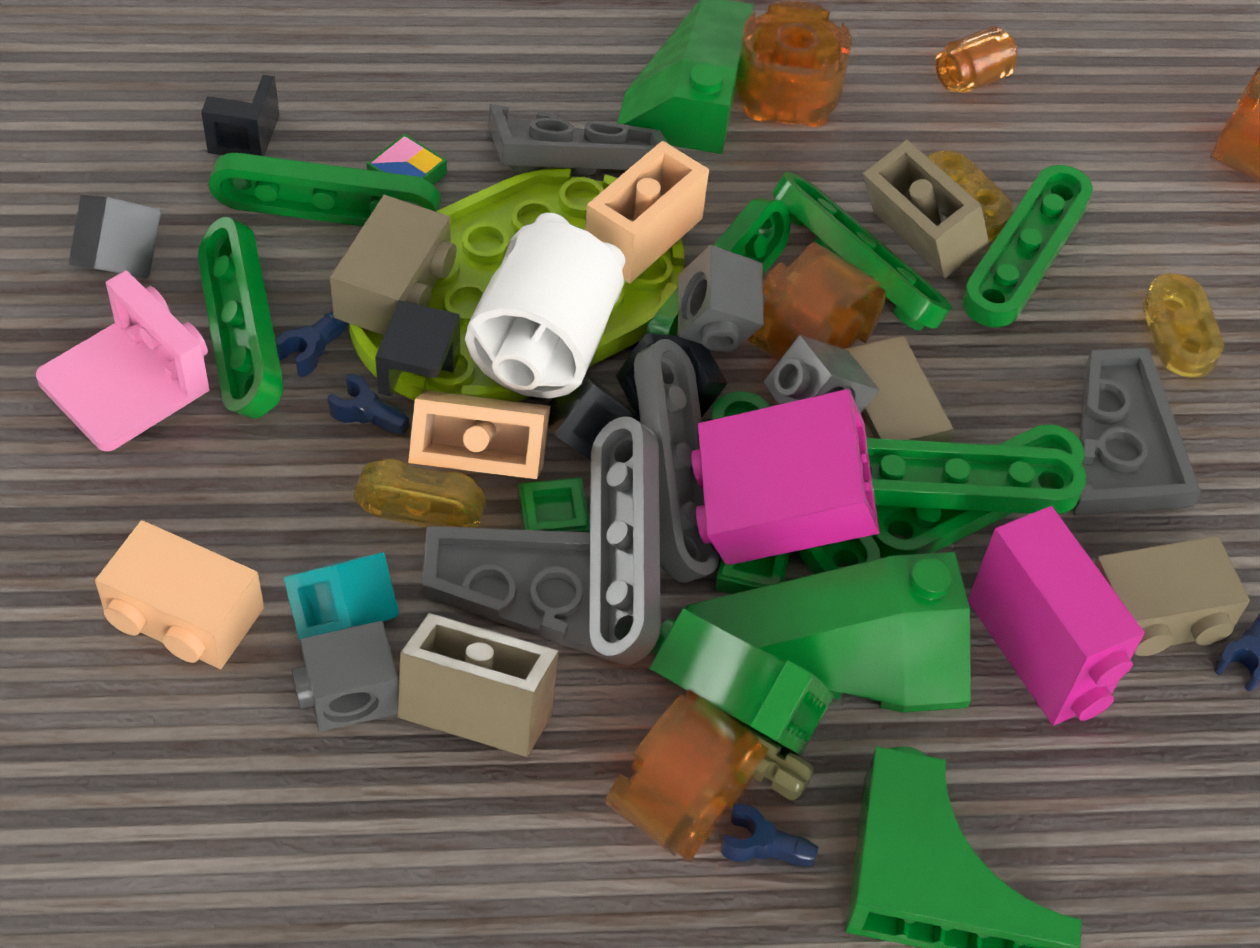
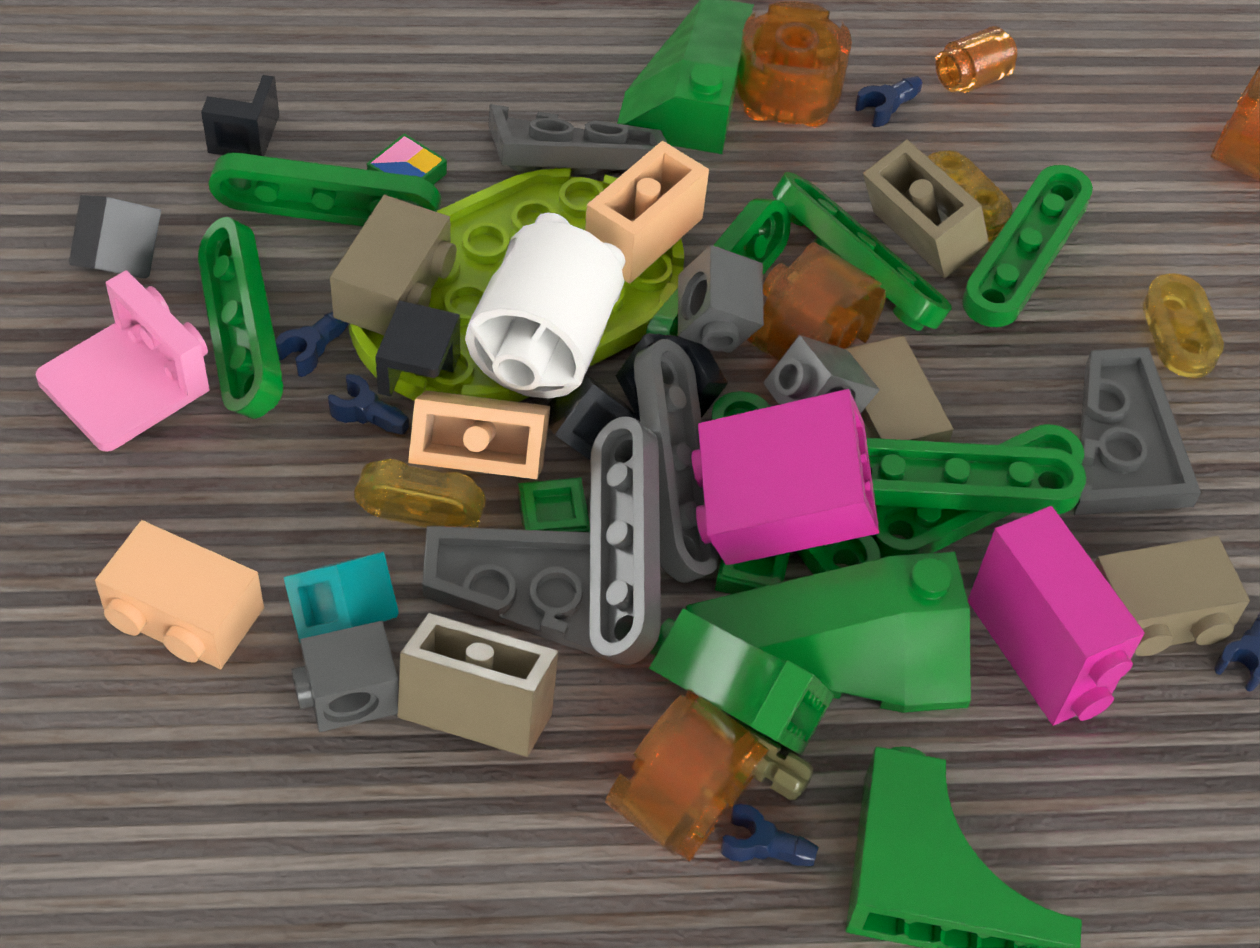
none -> dark blue piece [855,76,923,127]

